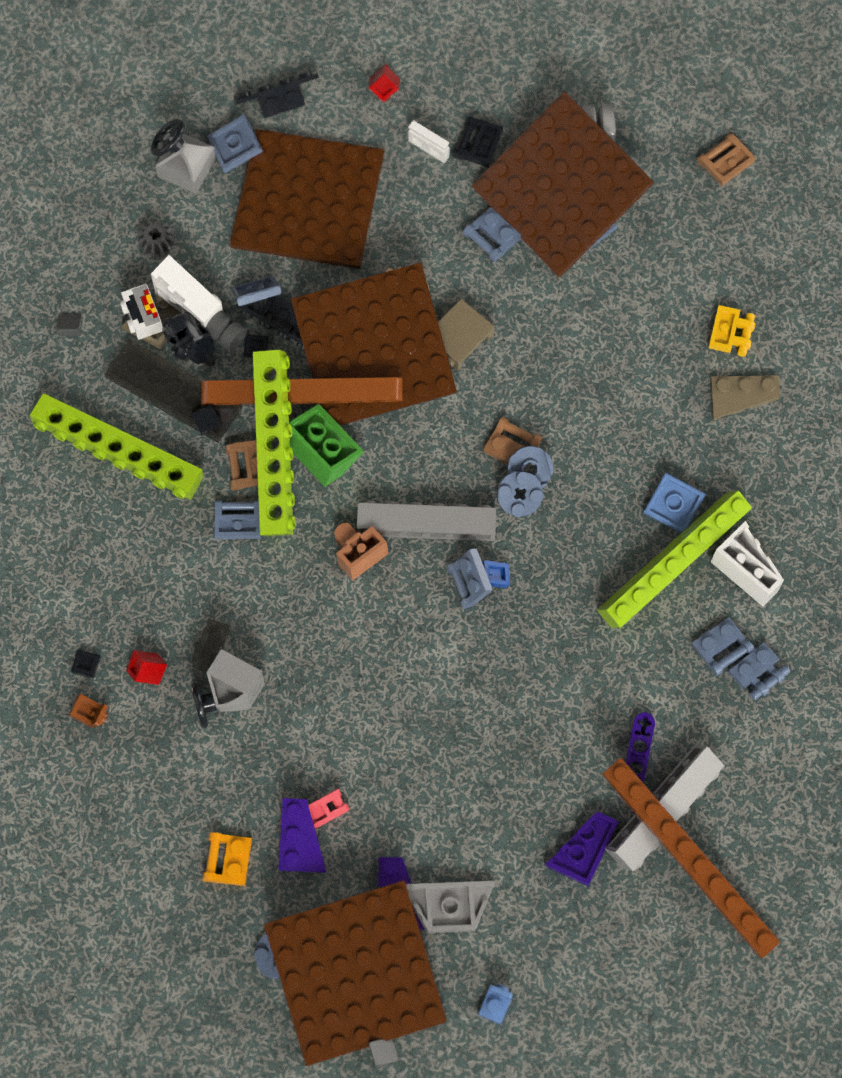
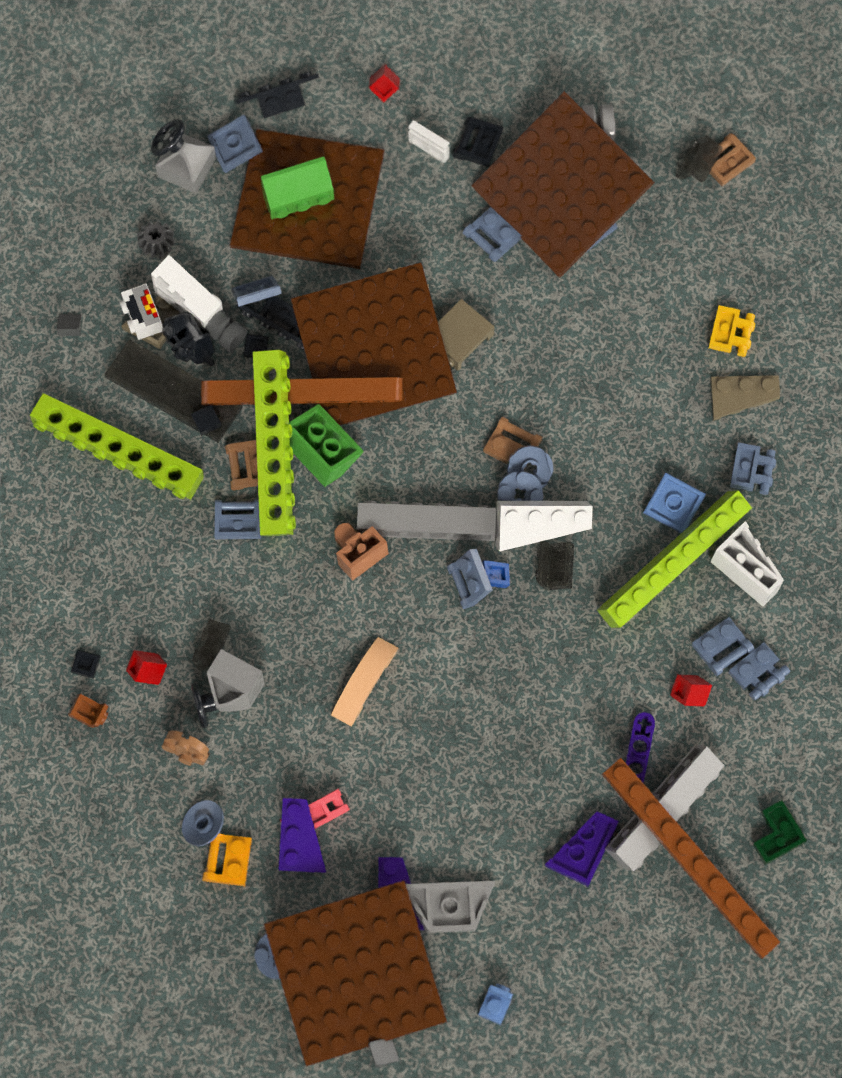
none -> medium nougat plate [162,731,210,766]
none -> sand blue dish [182,800,224,846]
none -> bright green slope [261,157,334,219]
none -> light nougat slope [331,637,398,727]
none -> white wedge [495,501,592,551]
none -> clear smoke bracket [535,540,574,590]
none -> red panel [670,674,712,707]
none -> clear smoke bracket [675,135,723,183]
none -> sand blue plate [730,442,776,495]
none -> dark green plate [753,800,807,865]

